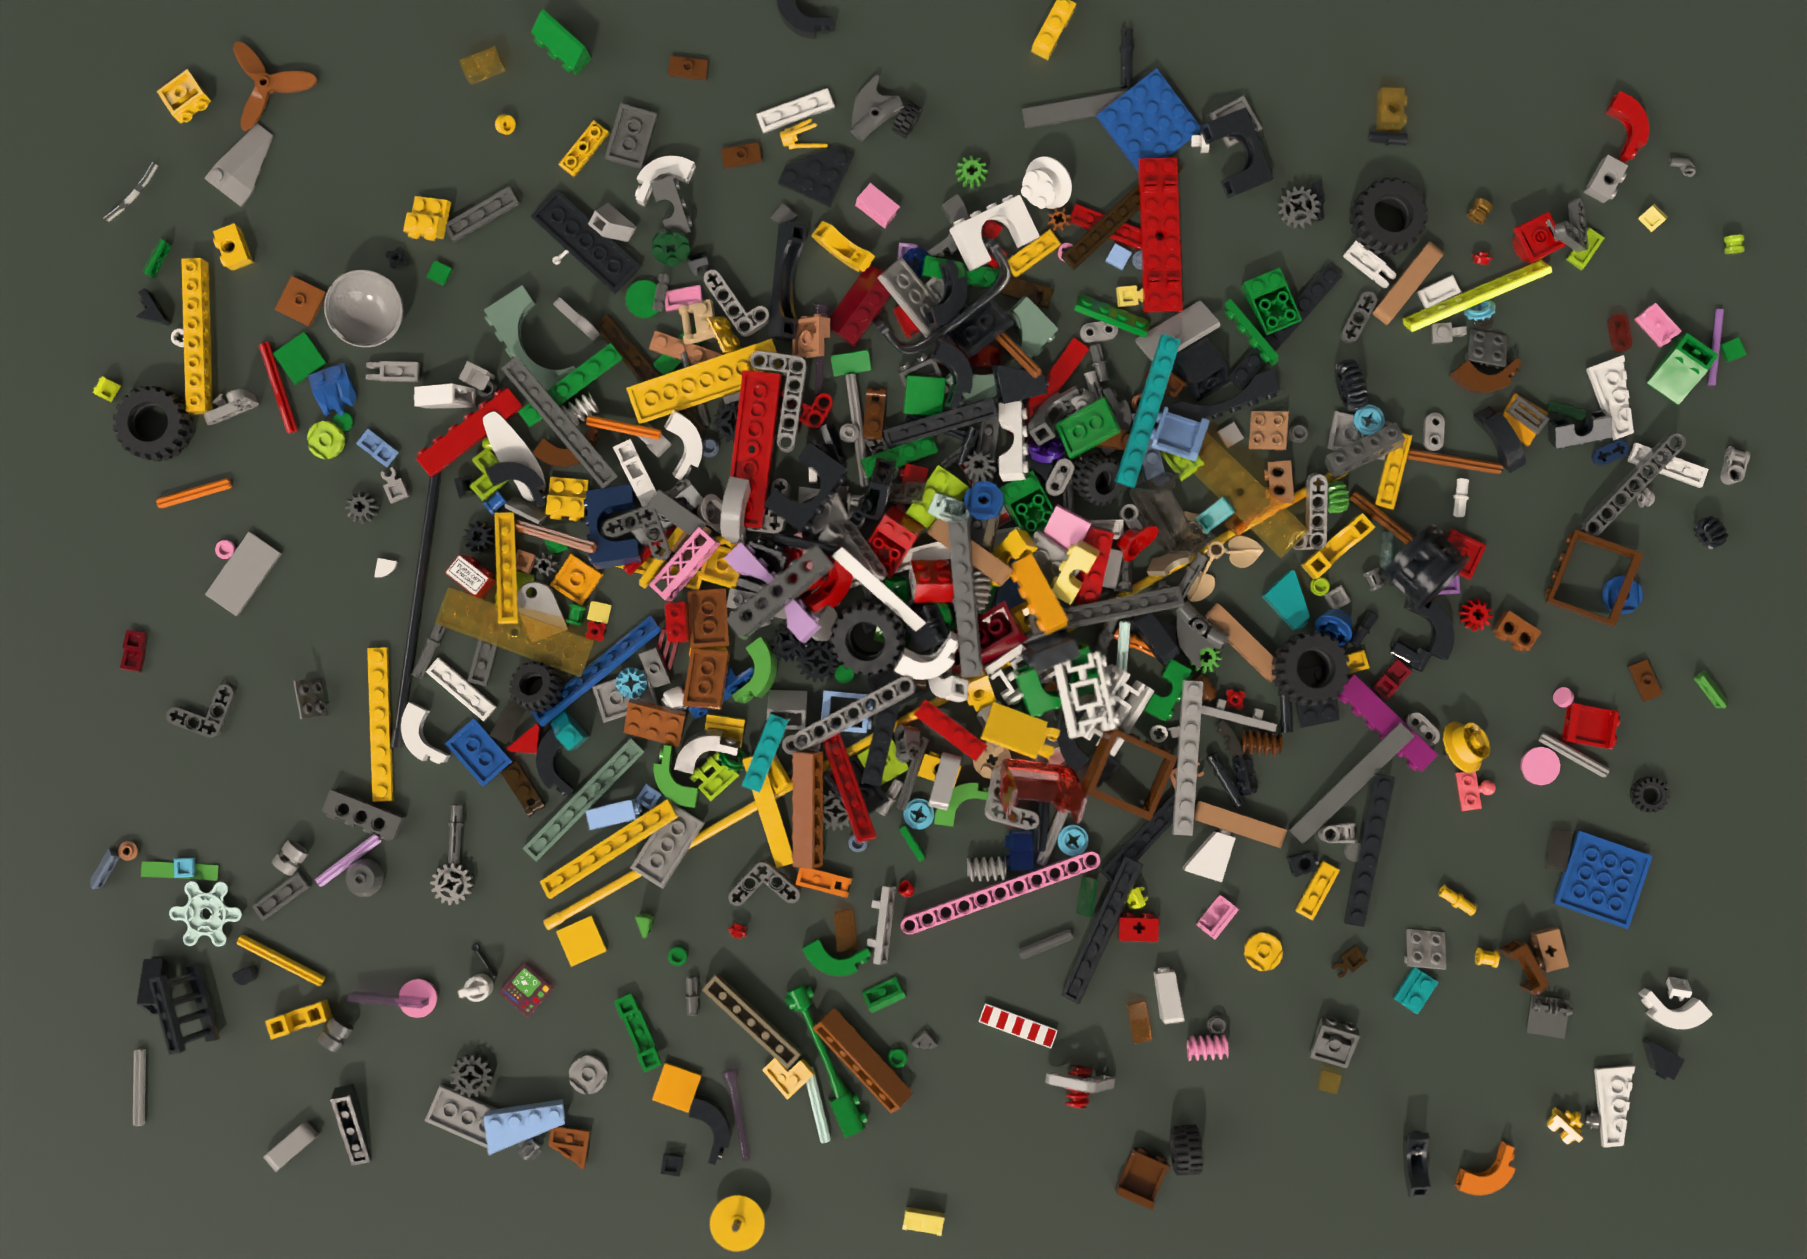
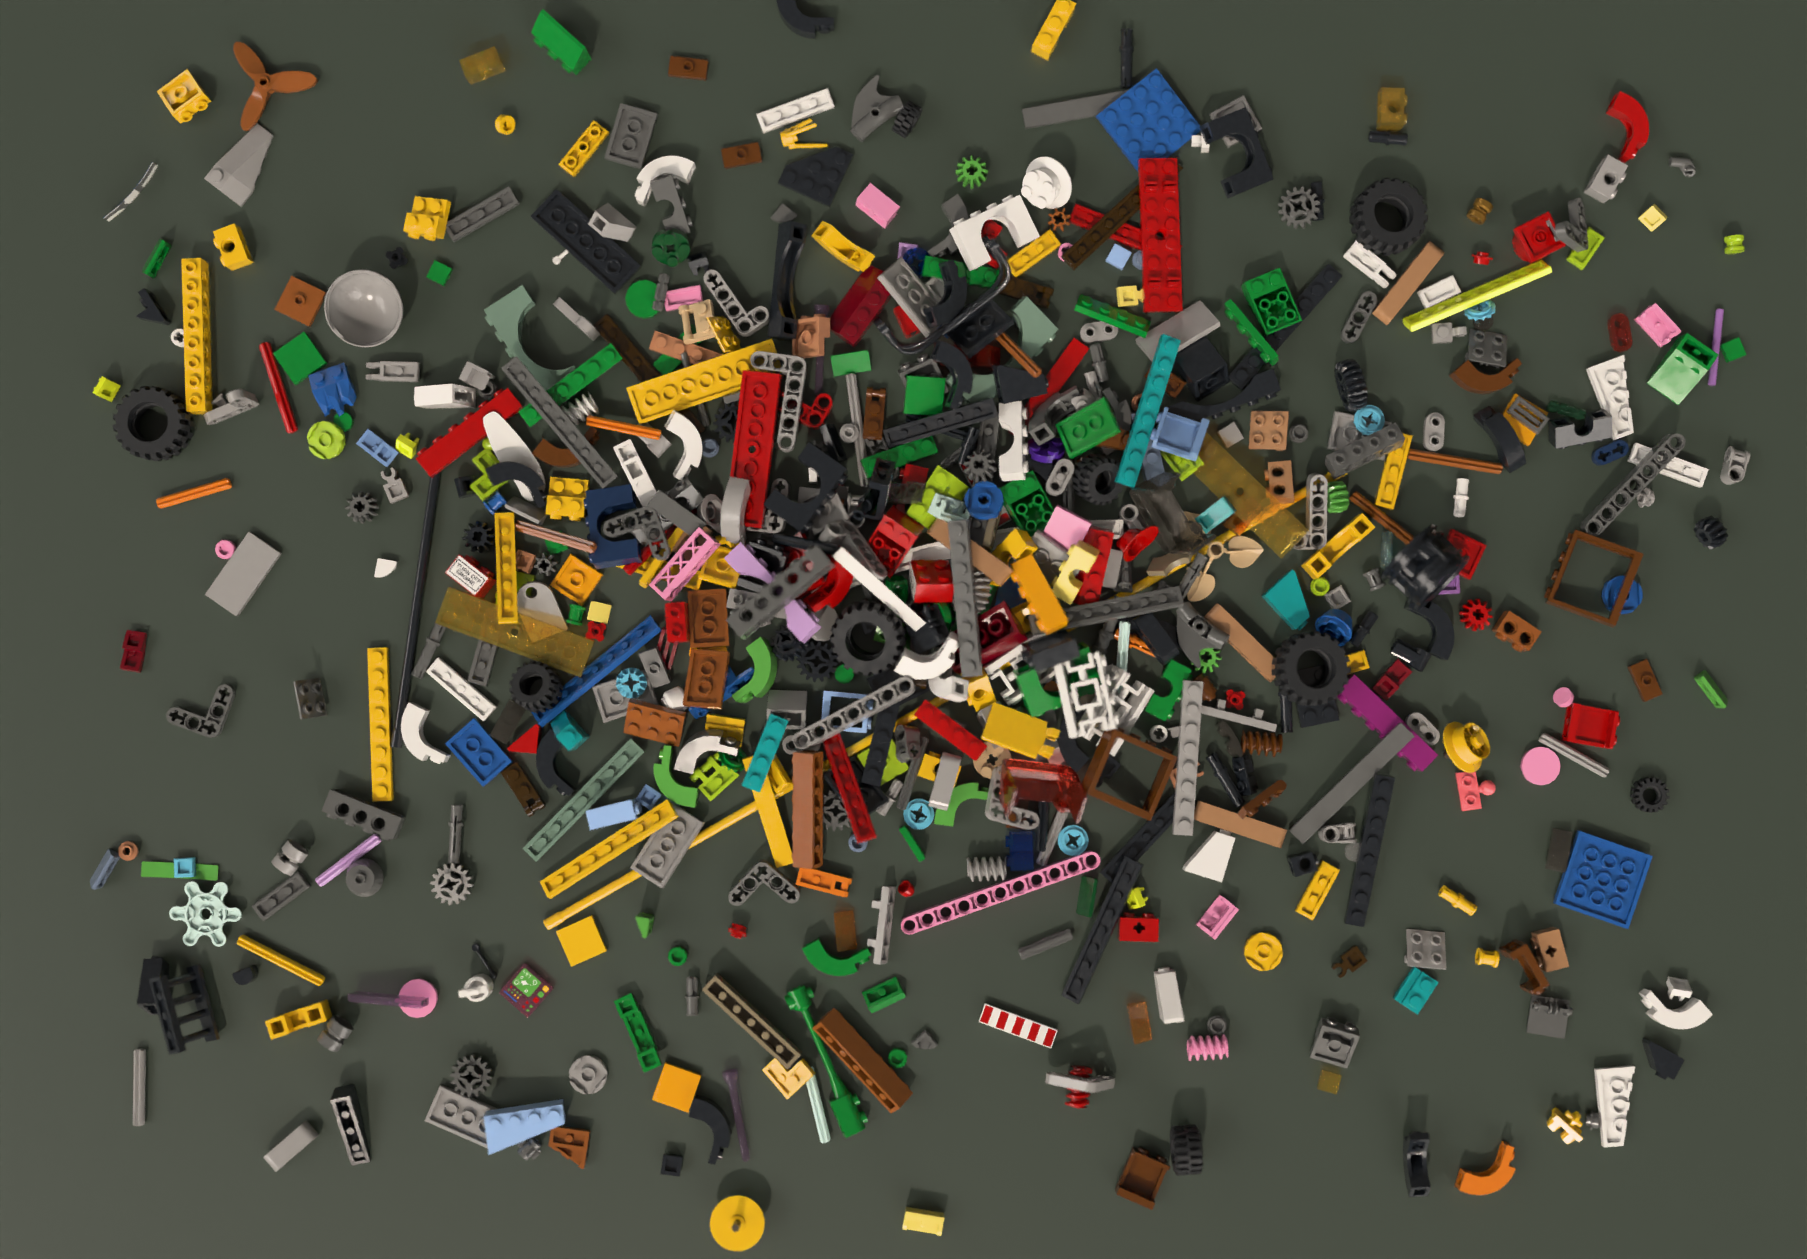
none -> neon yellow tile [395,433,419,459]
none -> reddish brown plate [1237,780,1287,820]

